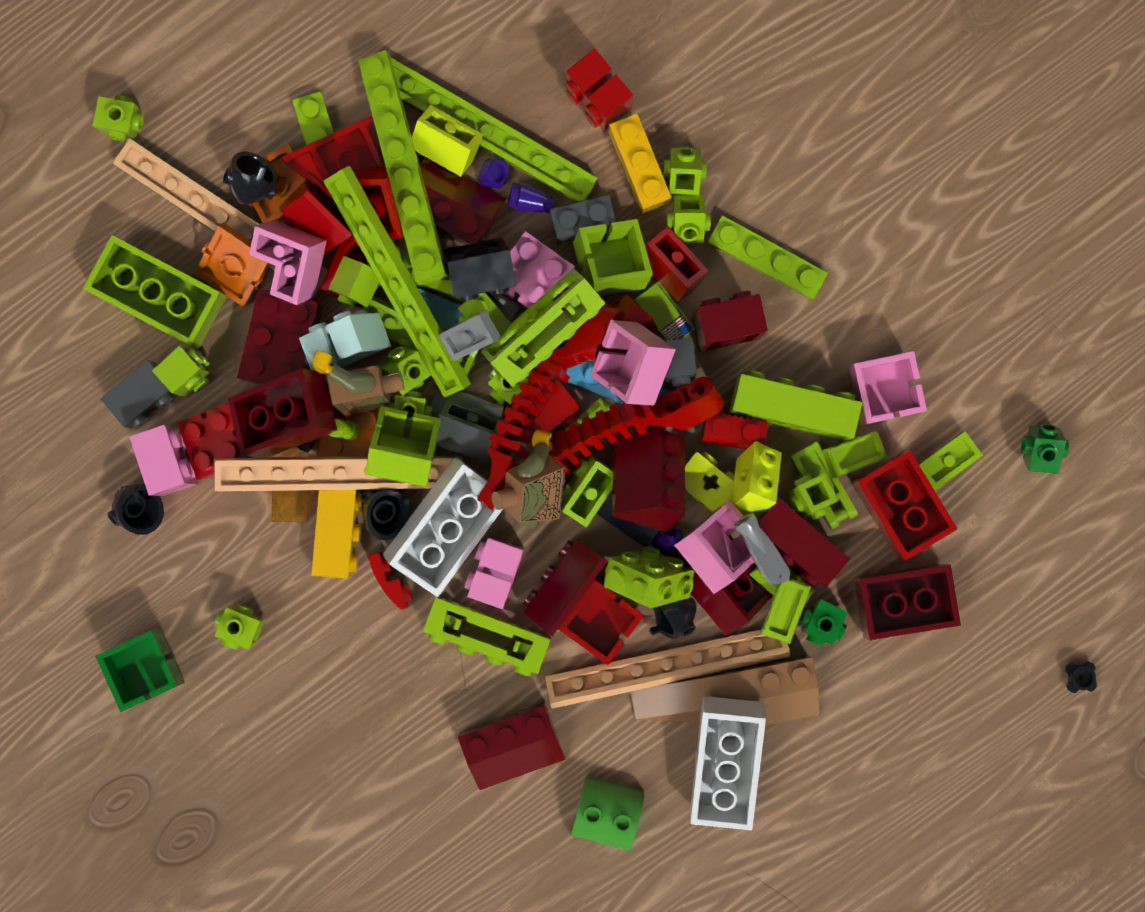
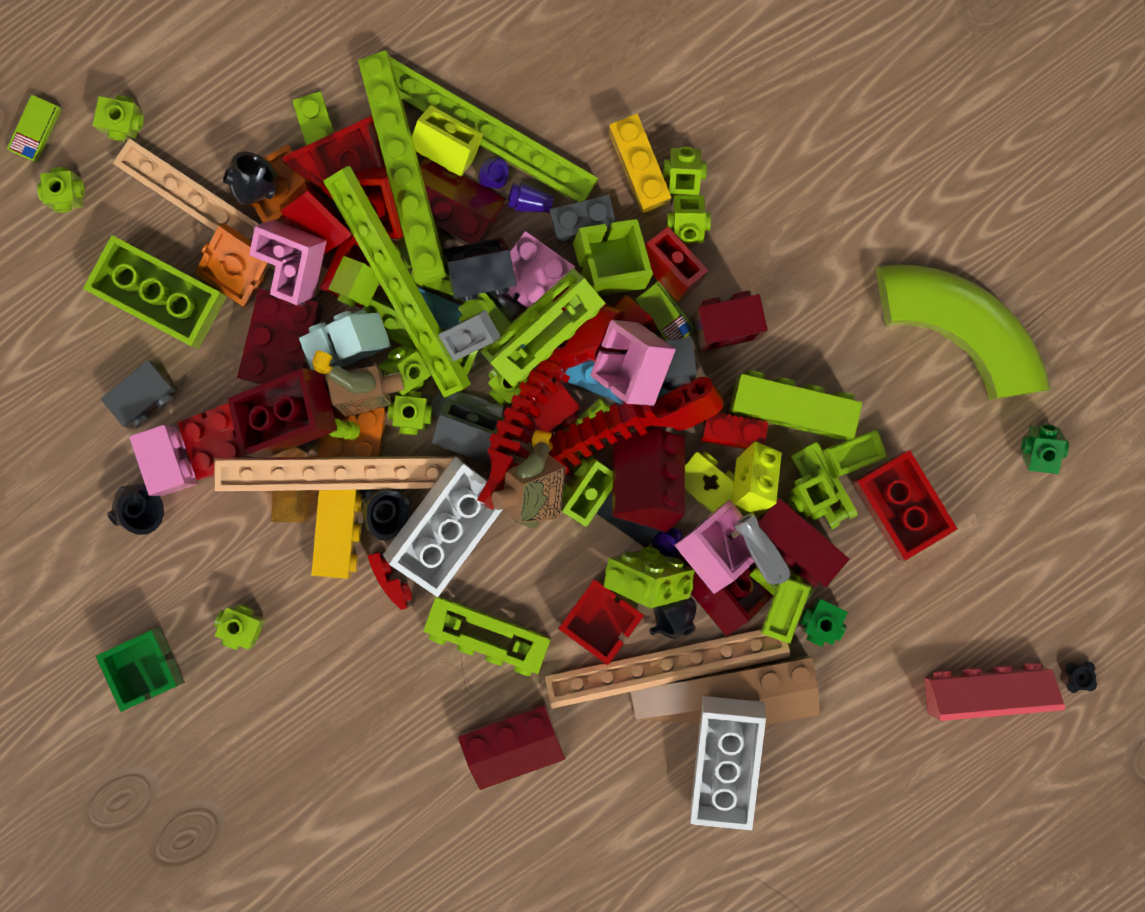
lime brick [152,346,213,397] -> none
lime piece [365,406,441,487] -> none
bright pink piece [464,537,525,609] -> none
dark red slope [522,538,607,637] -> none
red piece [565,48,634,132] -> none
bright green brick [570,775,644,852] -> none
lime plate [707,216,828,301] -> none
bright pink piece [848,351,927,426] -> none
dark red brick [854,563,961,640] -> none
lime plate [918,431,983,490] -> none
none -> lime tile [7,95,62,163]
none -> lime brick [37,167,85,213]
none -> lime brick [875,264,1051,400]
none -> coral slope [924,663,1065,721]

